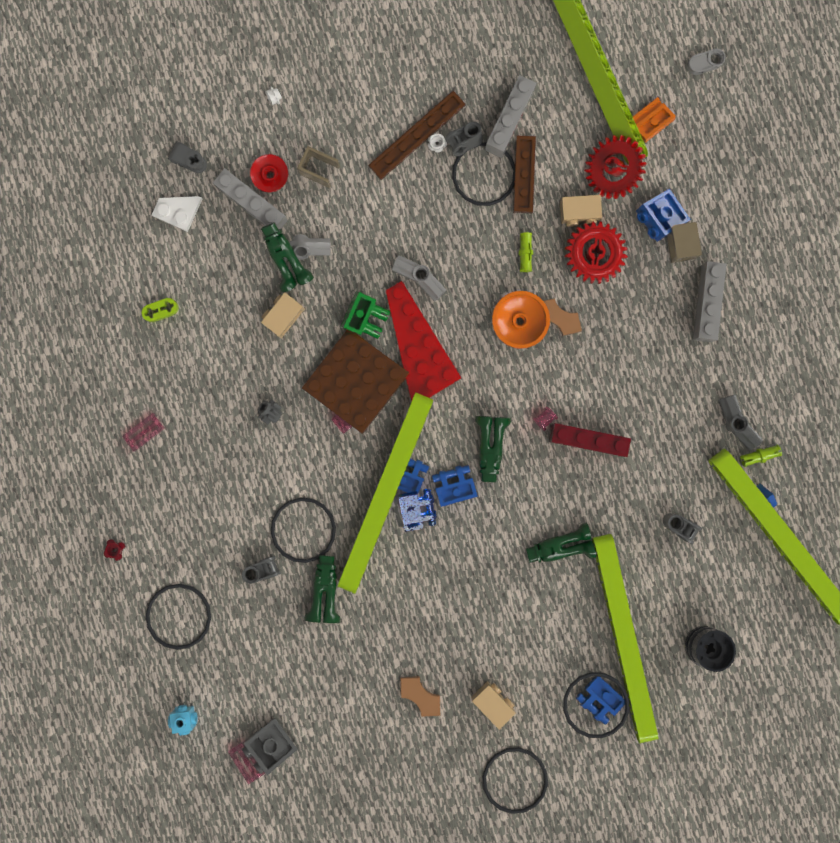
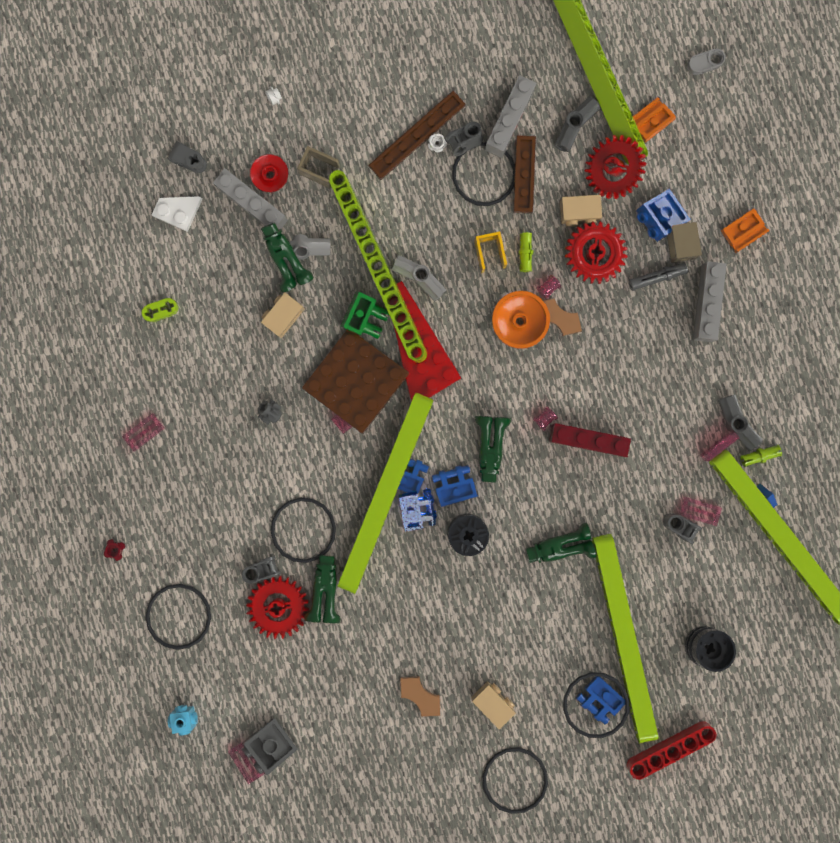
none -> red gear [246,575,309,639]
none -> lime beam [329,170,427,363]
none -> black wheel [447,513,489,556]
none -> yellow piece [474,231,507,273]
none -> clear pink bush [536,275,562,300]
none -> dark grey piece [554,96,600,152]
none -> red beam [626,721,717,780]
none -> dark grey pin [629,262,688,291]
none -> clear pink tile [679,497,722,526]
none -> clear pink tile [700,432,739,461]
none -> orange plate [721,208,769,253]

